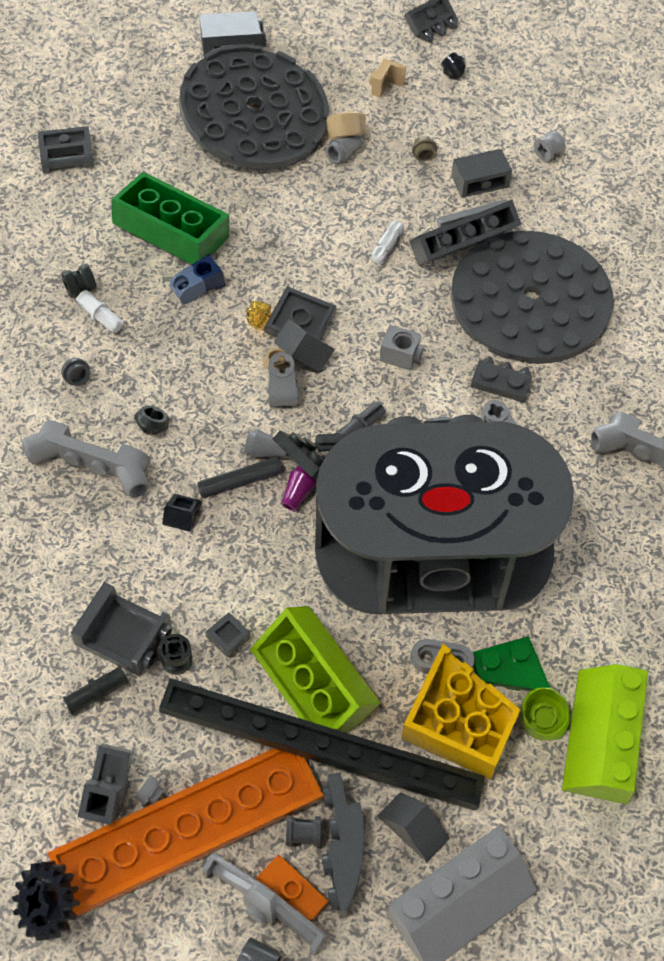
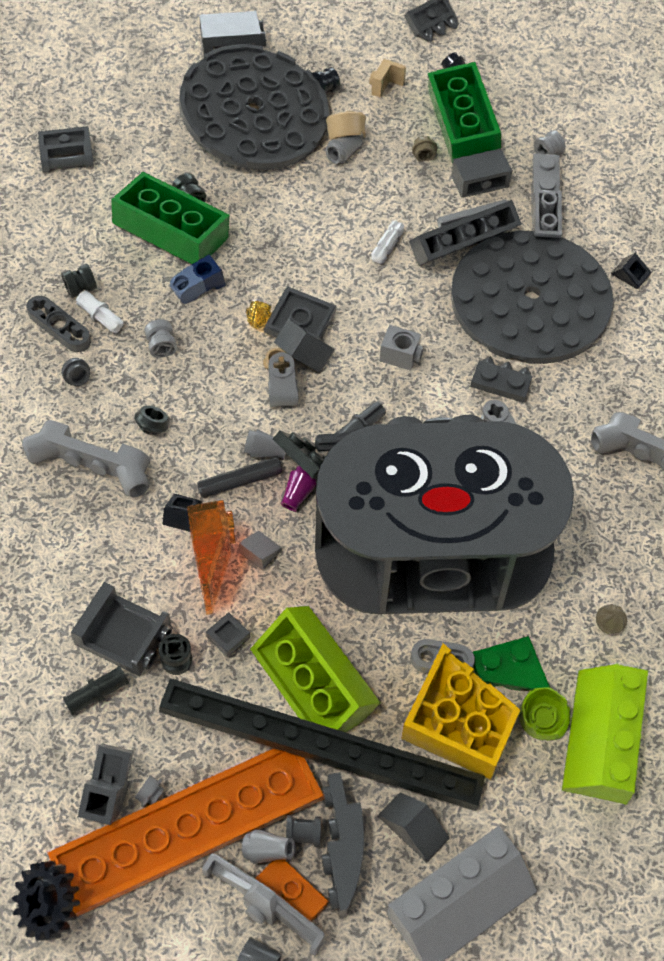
none -> dark grey beam [26,296,91,352]
none -> light grey wheel [144,319,177,358]
none -> pearl dark grey wheel [172,173,206,202]
none -> clear orange slope [187,500,236,615]
none -> light grey slope [239,531,282,570]
none -> light grey cone [242,829,295,864]
none -> black wheel [312,67,340,94]
none -> green brick [427,62,501,164]
none -> light grey slope [531,154,562,238]
none -> dark tan plate [596,604,627,634]
none -> black slope [611,253,652,289]

